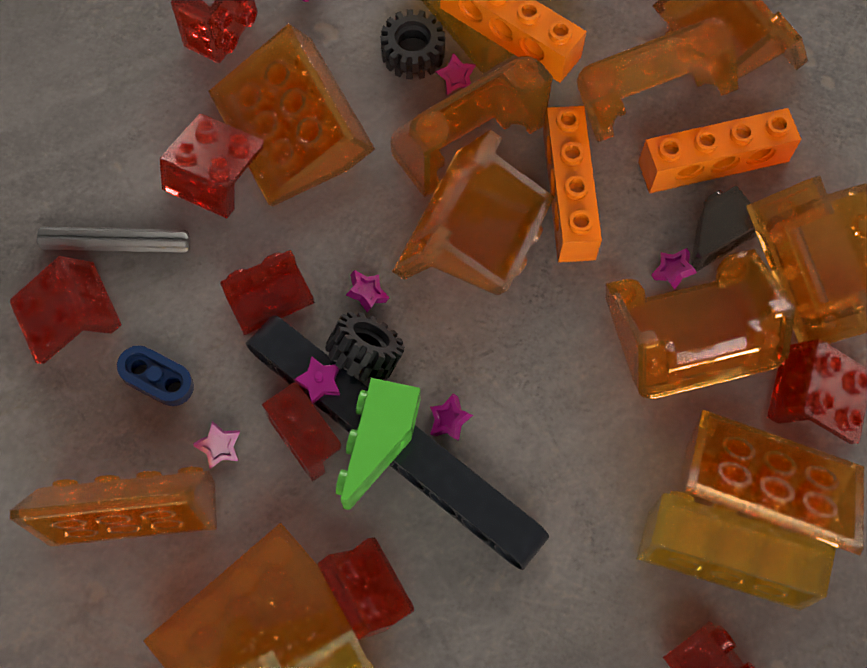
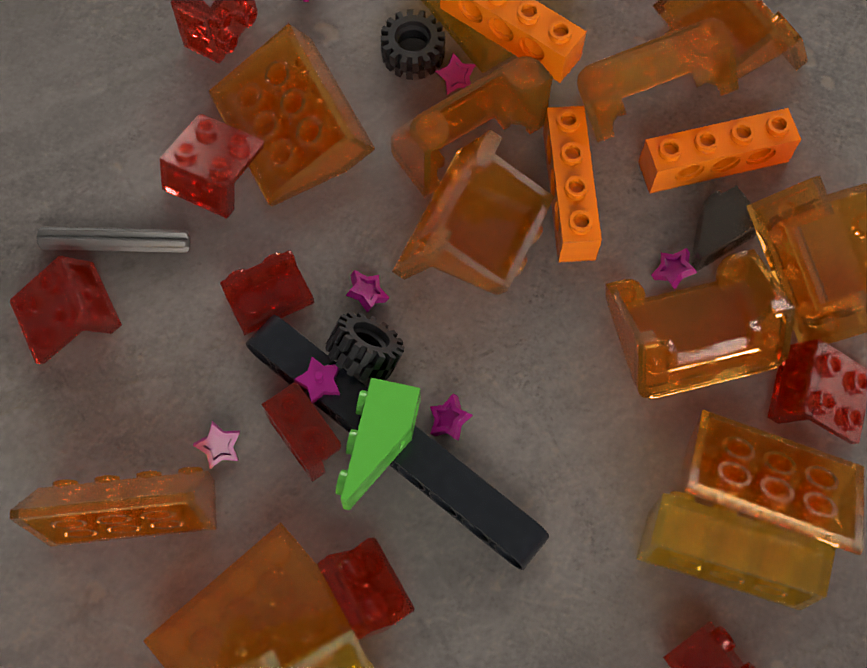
dark blue plate [117,346,194,406] -> none

